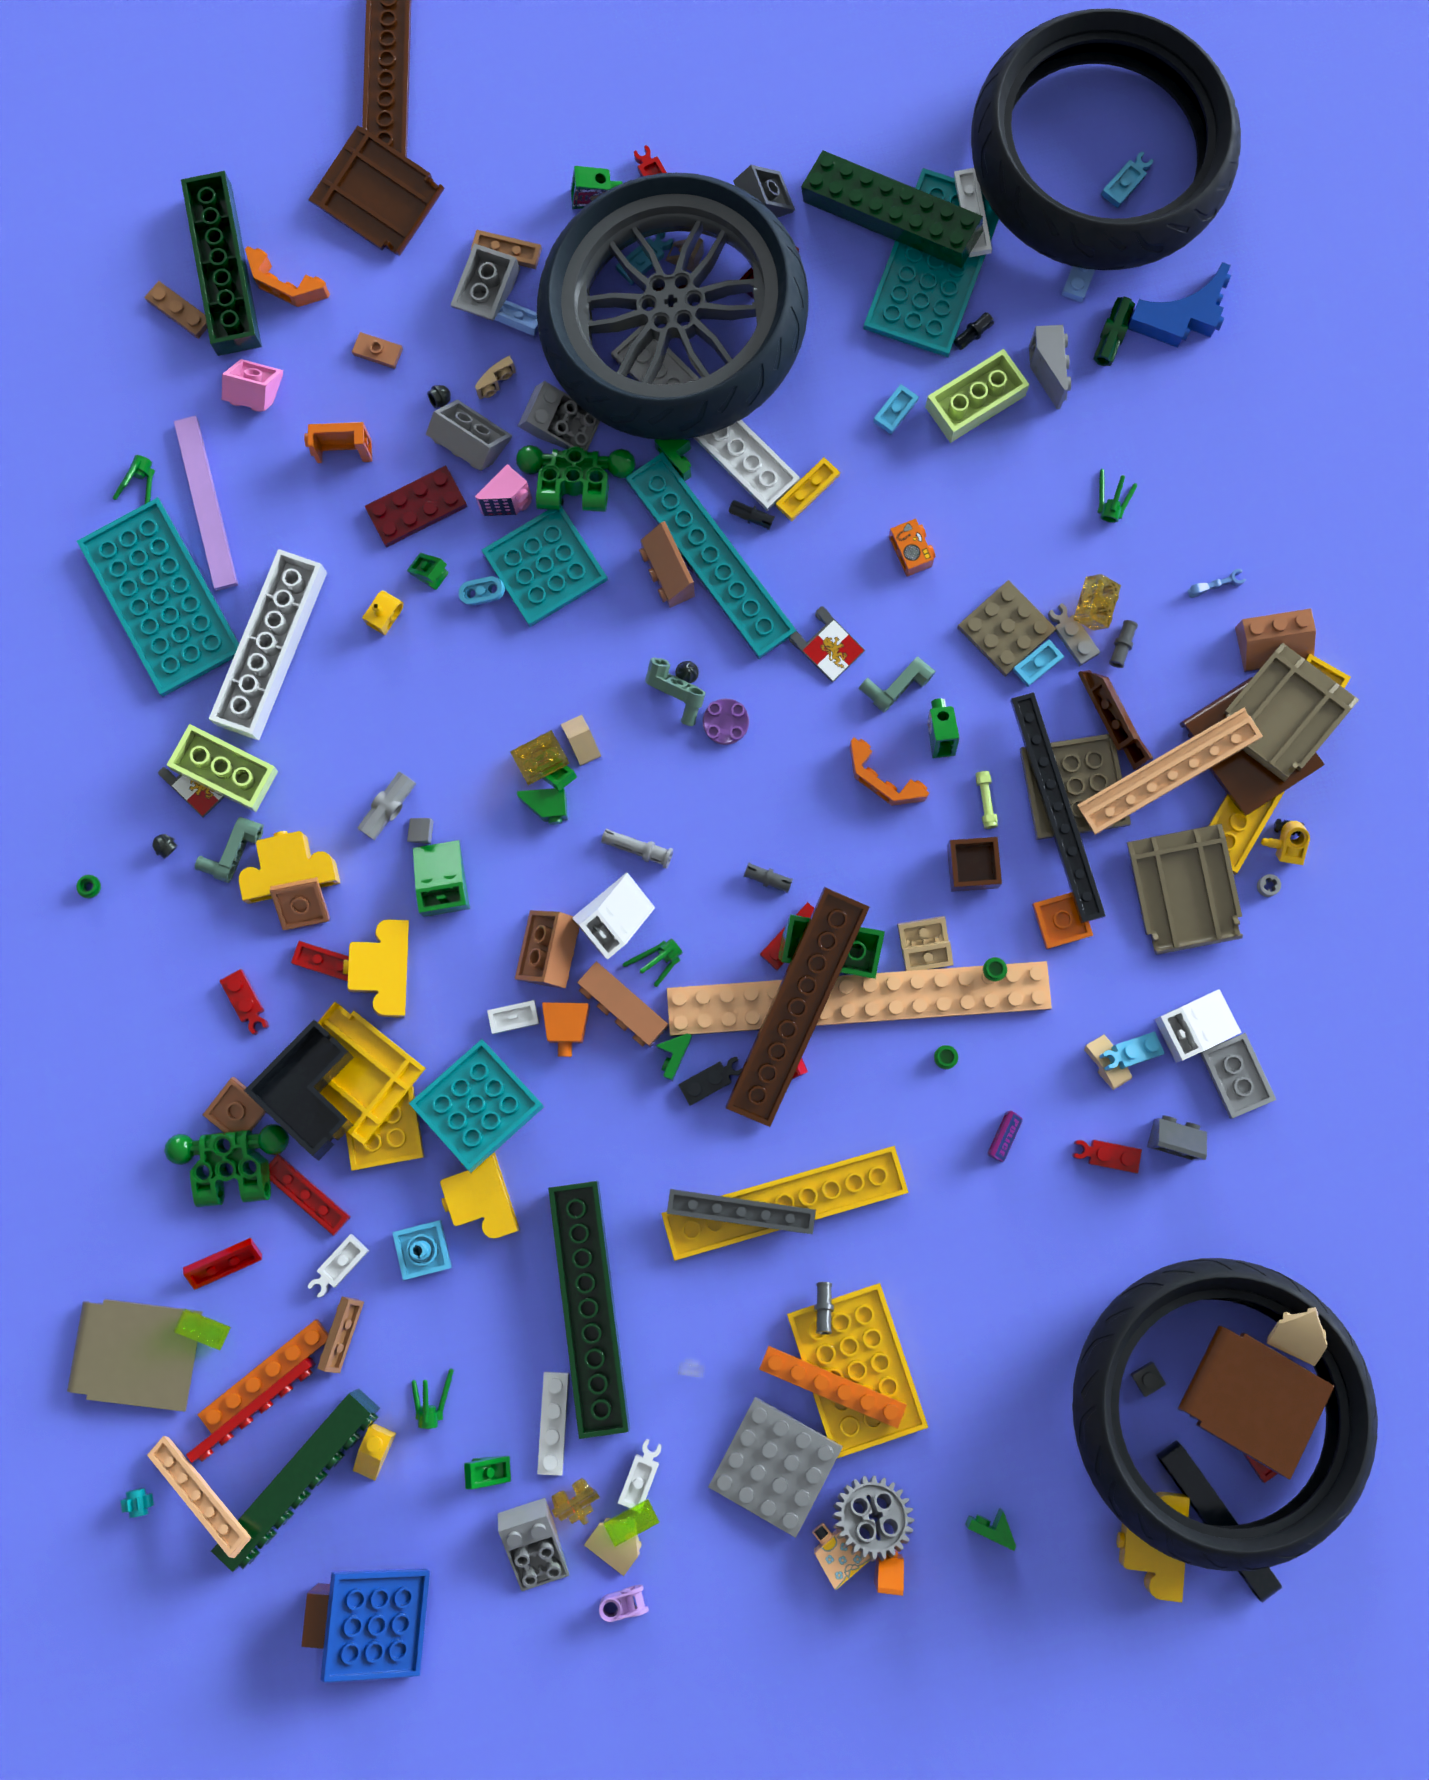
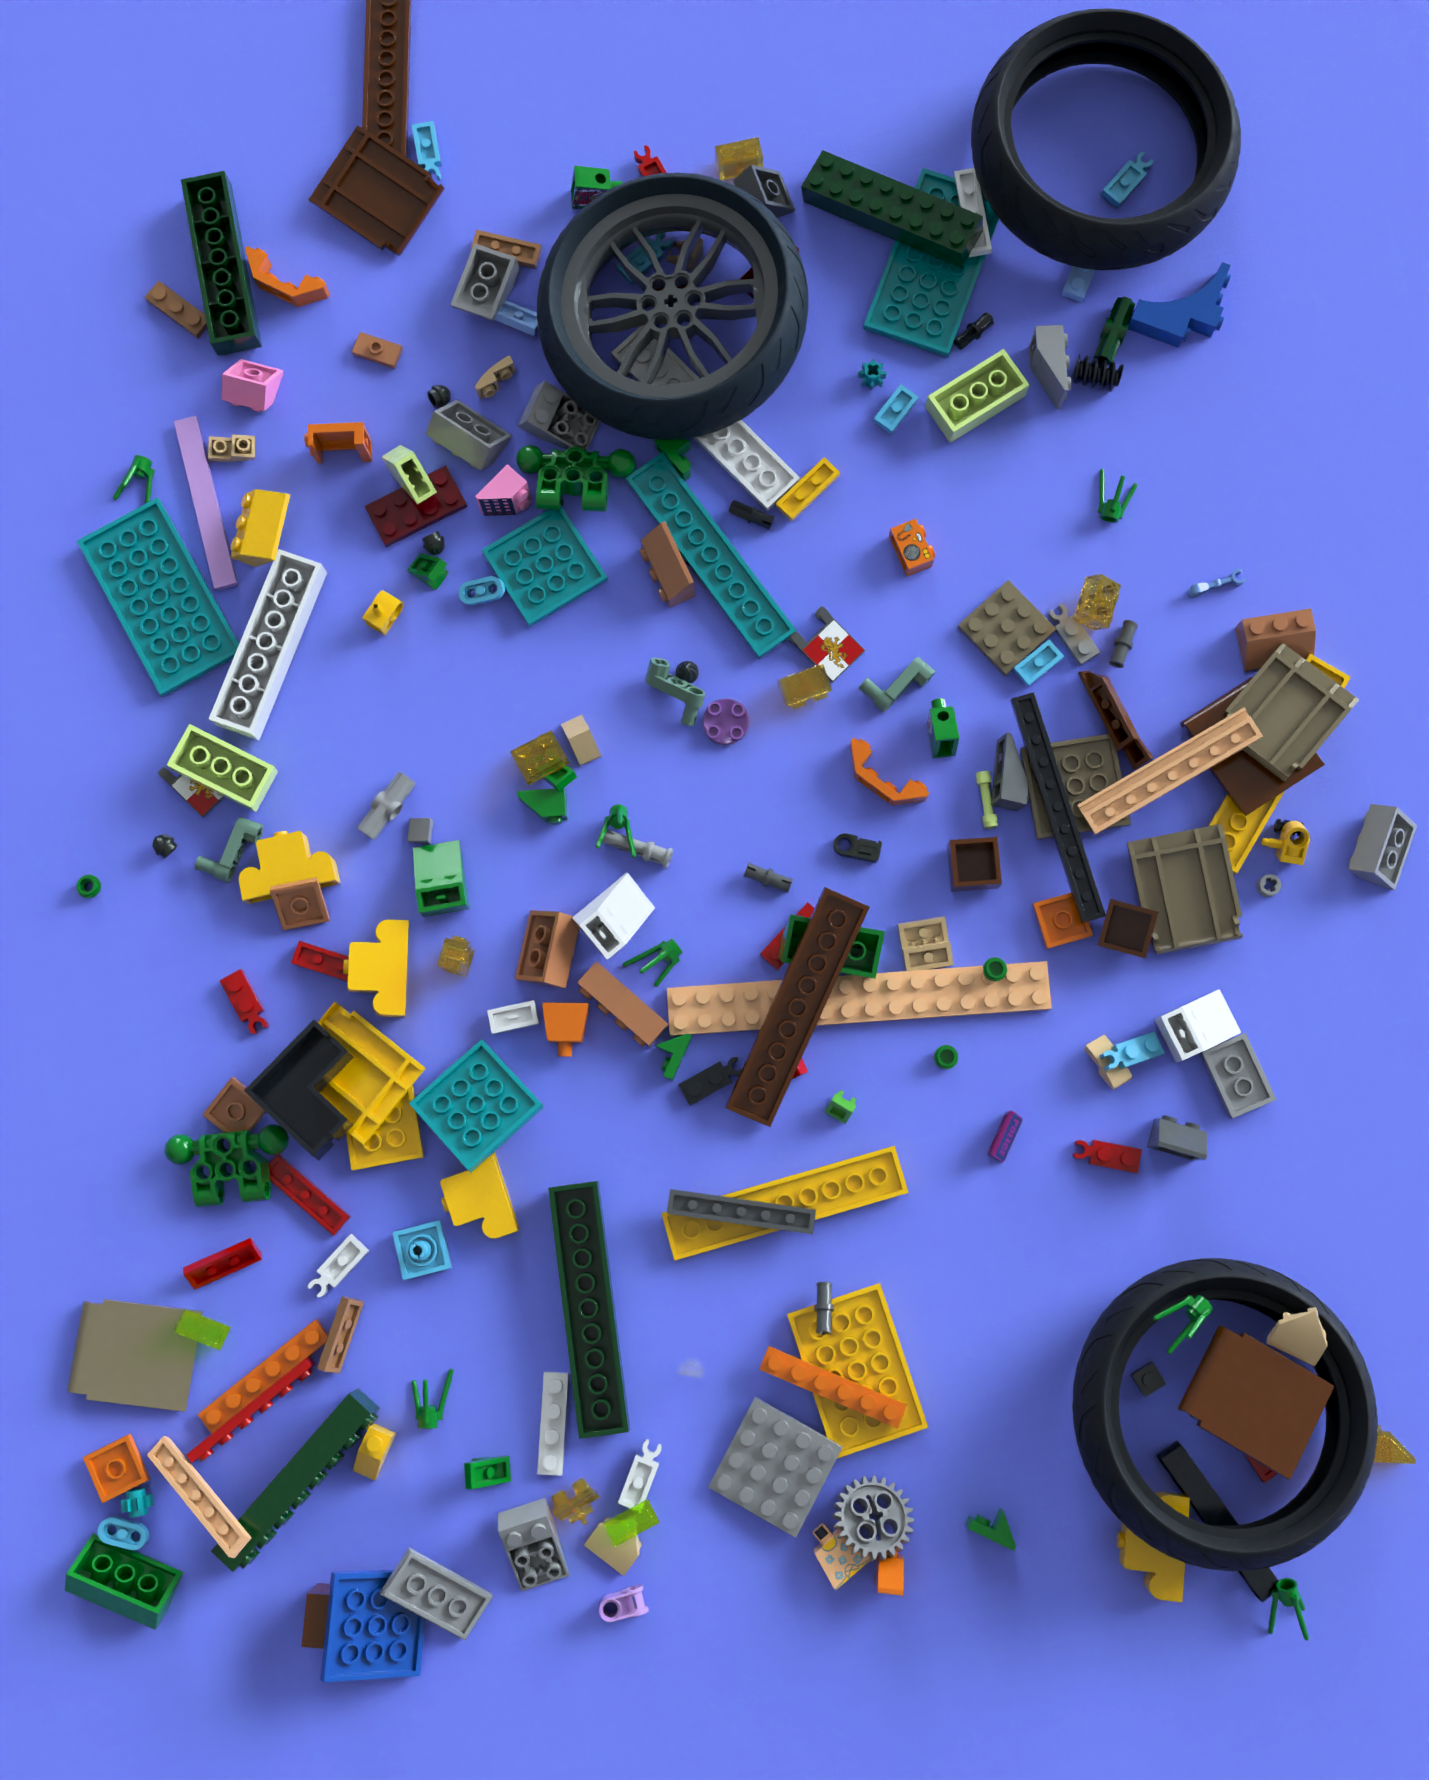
none -> green slope [64,1534,183,1630]
none -> orange plate [83,1434,150,1503]
none -> medium azure plate [98,1516,149,1550]
none -> tan slope [208,434,255,462]
none -> yellow slope [230,489,290,567]
none -> light grey tile [380,1547,493,1640]
none -> yellowish green slope [382,445,437,504]
none -> medium azure plate [412,121,442,181]
none -> pearl dark grey plate [422,531,445,555]
none -> clear yellow brick [437,936,475,977]
none -> green plant [595,804,636,858]
none -> clear yellow brick [715,137,763,180]
none -> clear yellow brick [777,664,832,709]
none -> bright green tile [825,1091,856,1124]
none -> pearl dark grey piece [833,833,882,863]
none -> teal gear [858,359,887,390]
none -> dark grey slope [991,733,1030,811]
none -> black piece [1073,354,1124,392]
none -> reddish brown piece [1098,899,1159,958]
none -> green plant [1153,1295,1213,1354]
none -> green plant [1268,1578,1309,1640]
none -> light grey slope [1348,804,1417,890]
none -> clear yellow slope [1374,1425,1416,1464]

